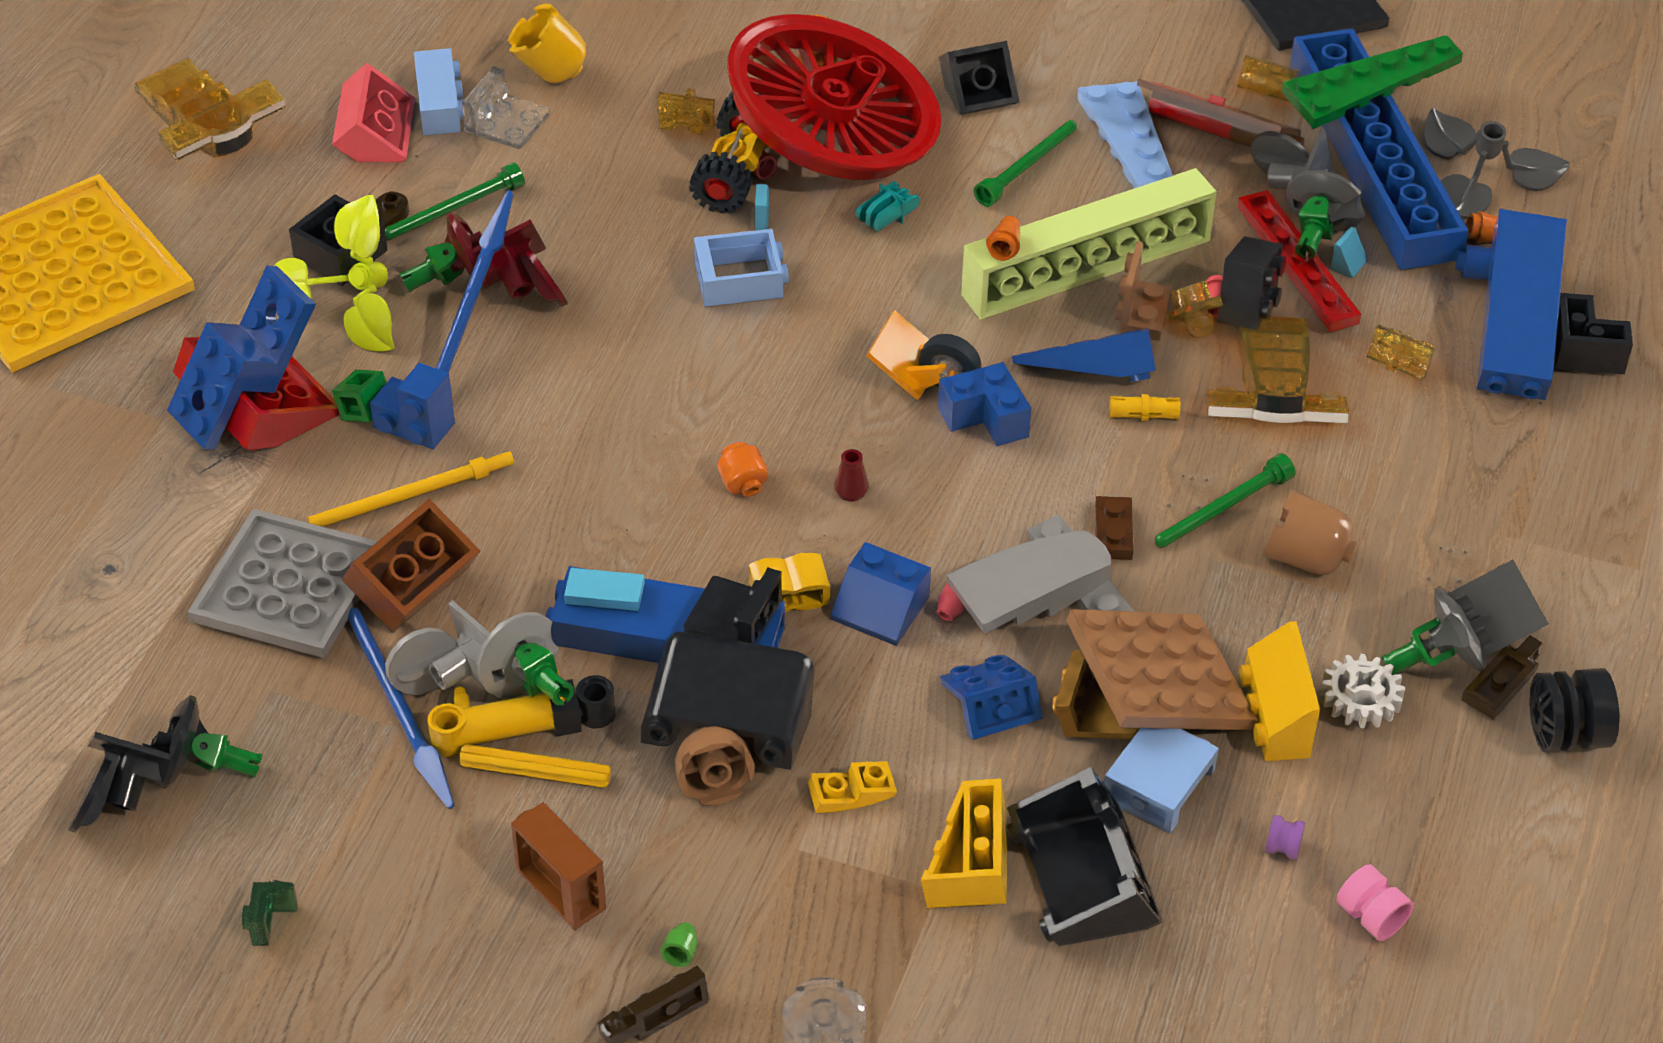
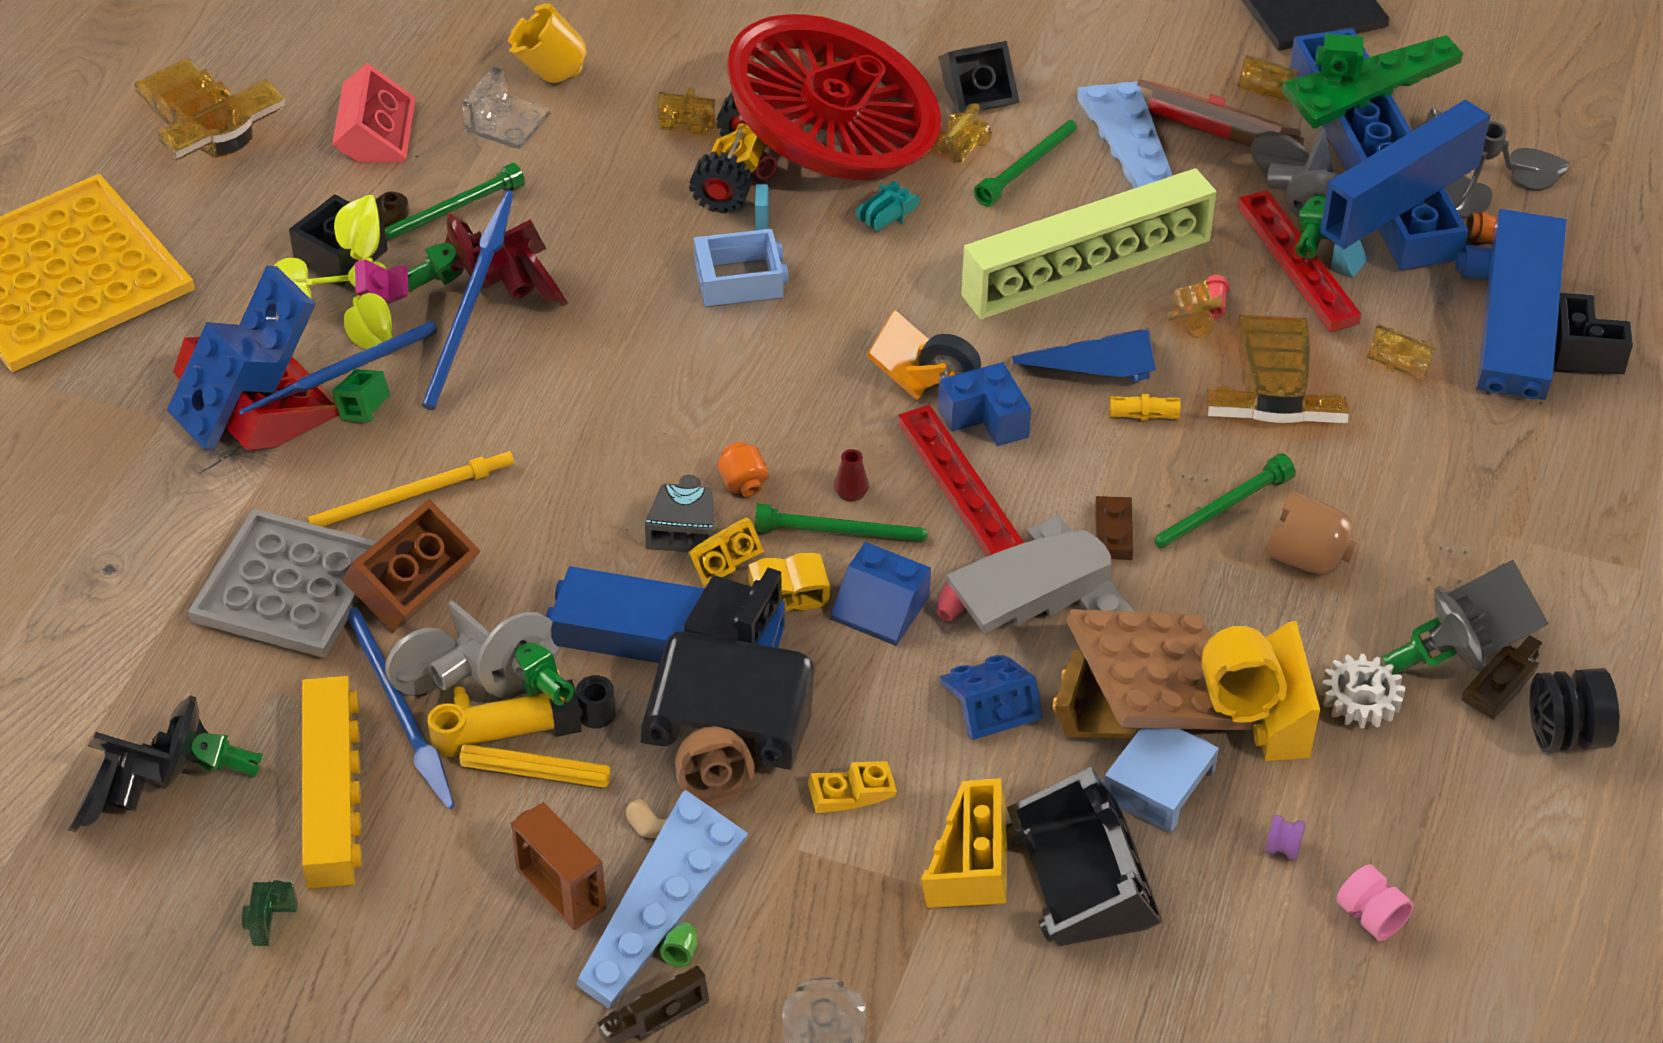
blue brick [370,363,455,450] -> none
light blue brick [414,48,466,136] -> none
medium azure tile [564,568,645,611] -> none
orange cone [986,216,1020,261] -> none
medium nougat bracket [1116,241,1172,341] -> none
black brick [1217,236,1286,330] -> none
none -> blue piece [239,321,437,415]
none -> yellow brick [302,676,362,889]
none -> dark pink bracket [355,259,408,305]
none -> light blue wing [576,790,748,1009]
none -> tan arm [626,799,667,838]
none -> dark grey torso [645,474,714,552]
none -> yellow slope [688,517,764,586]
none -> green piece [754,503,928,542]
none -> red plate [898,404,1024,556]
none -> clear yellow hips [936,104,992,163]
none -> yellow cylinder [1201,626,1287,723]
none -> green brick [1315,33,1364,81]
none -> blue brick [1320,99,1490,249]

